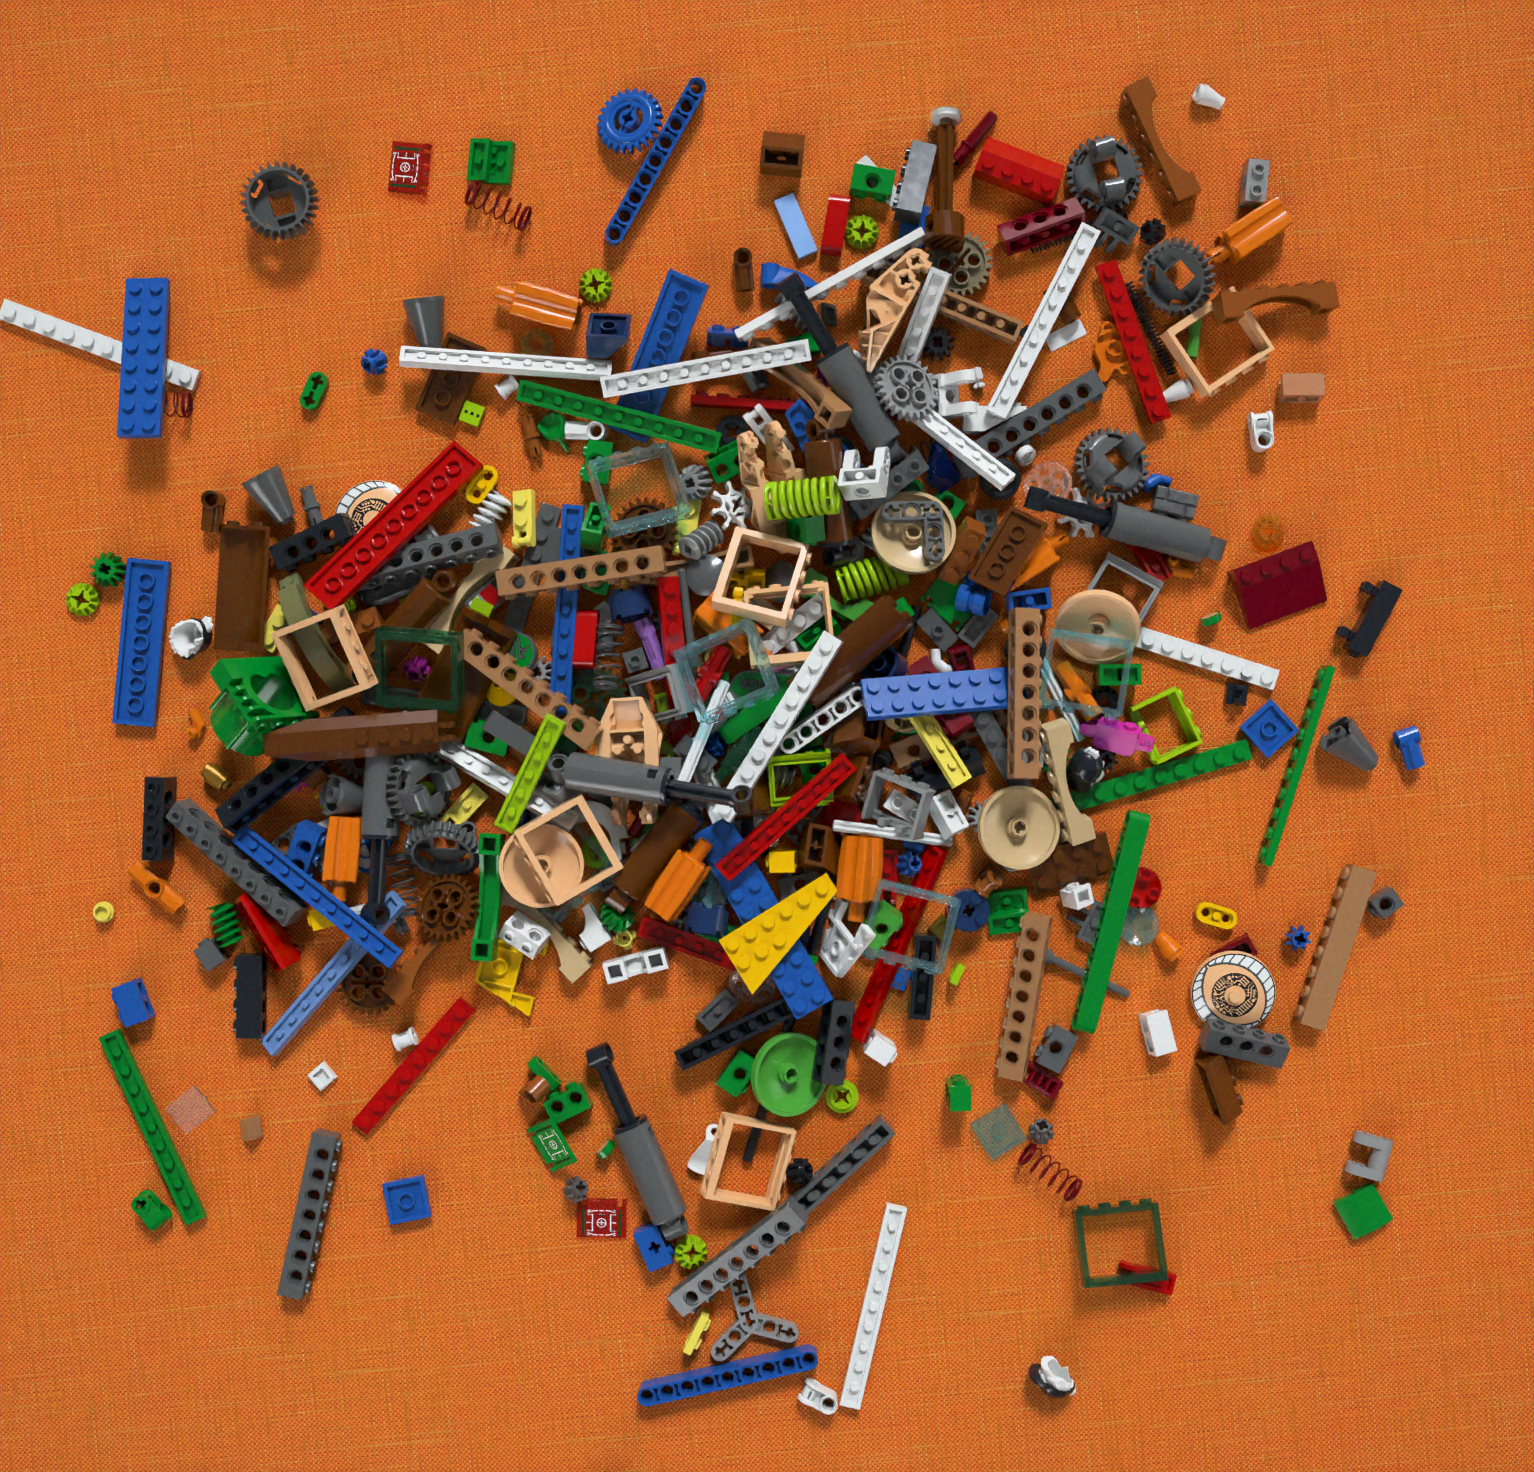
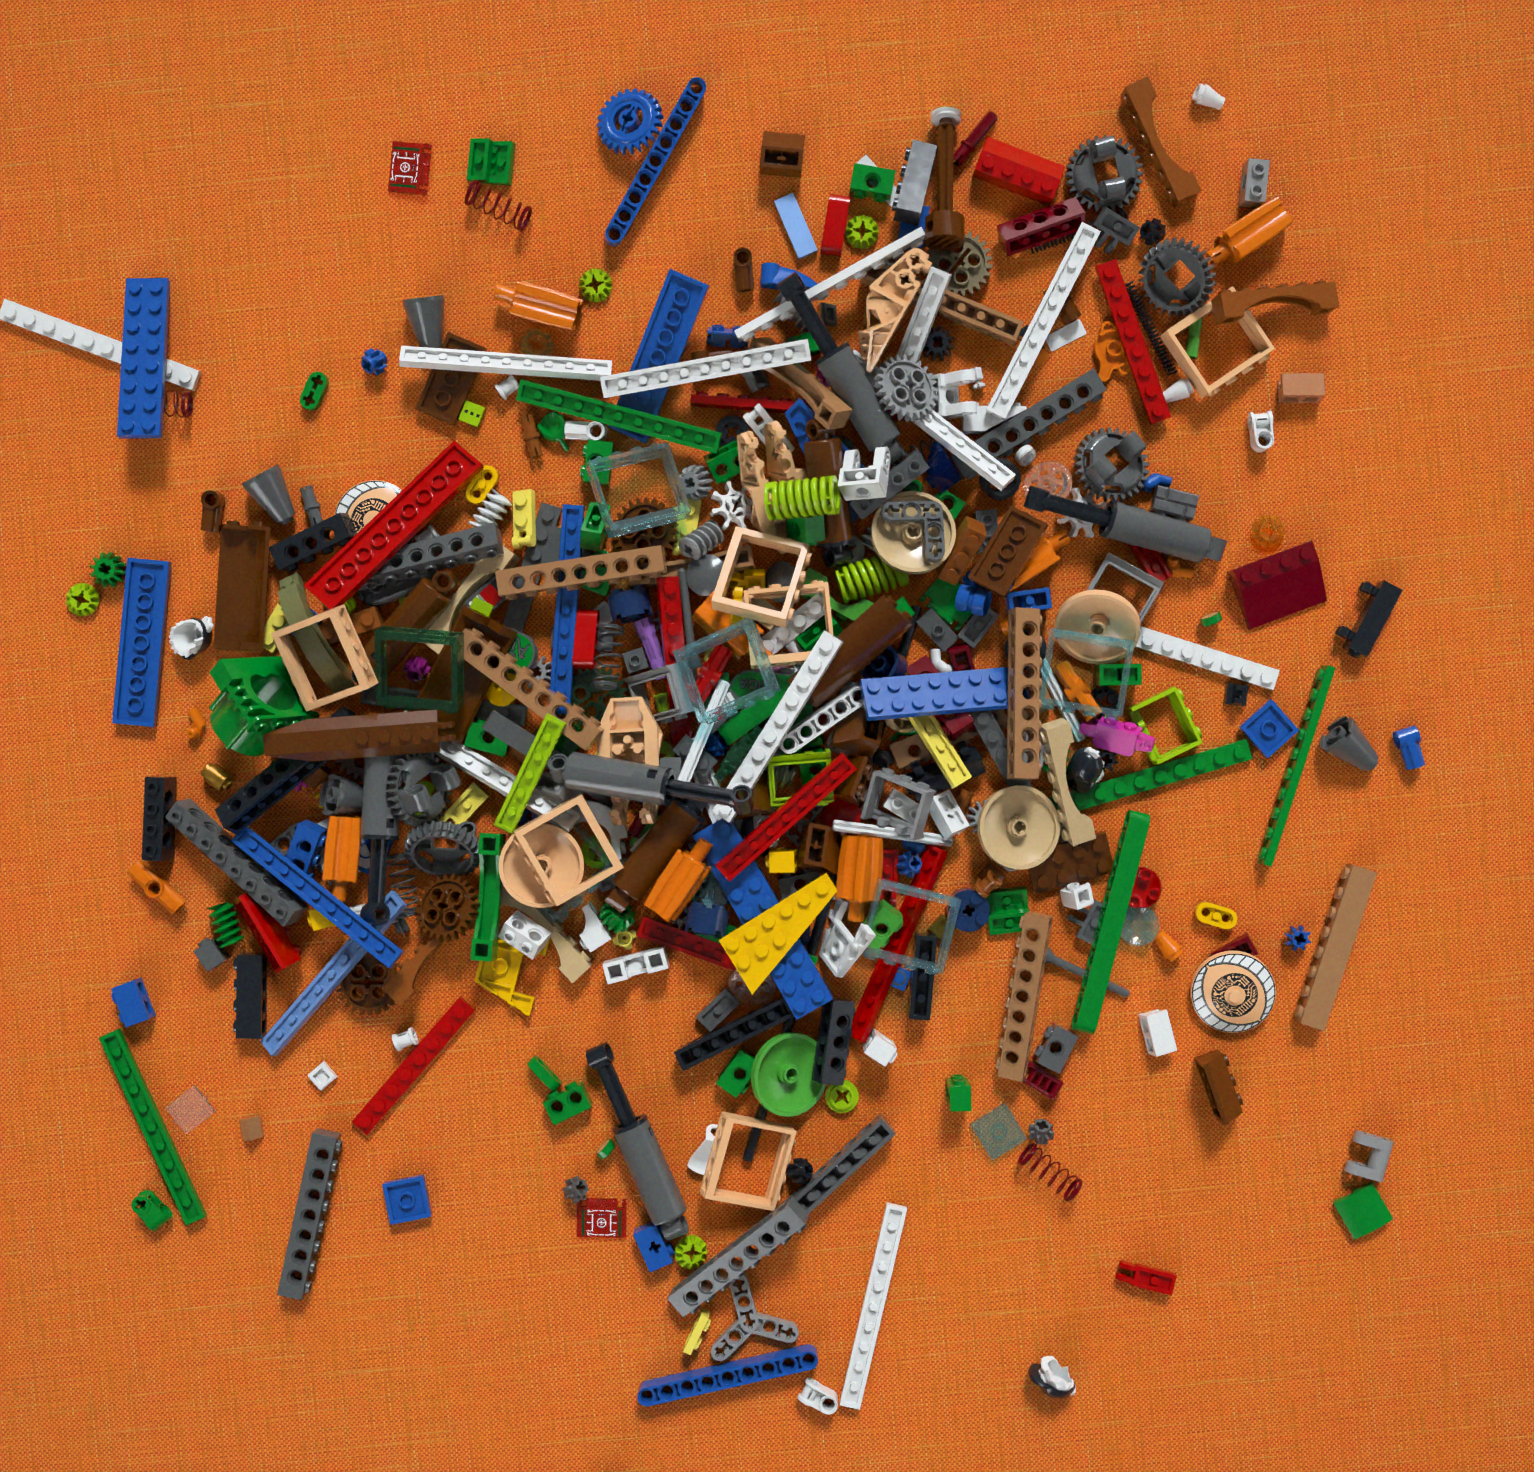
light yellow plate [93,901,115,922] -> none
dark grey piece [240,161,320,241] -> none
dark orange piece [518,1075,551,1107] -> none
green piece [526,1118,578,1172] -> none
dark blue slope [586,313,631,359] -> none
lime tile [948,961,966,986] -> none
clear green window [1072,1198,1168,1288] -> none
dark grey brick [1198,1018,1290,1069] -> none
dark grey brick [1367,886,1404,919] -> none

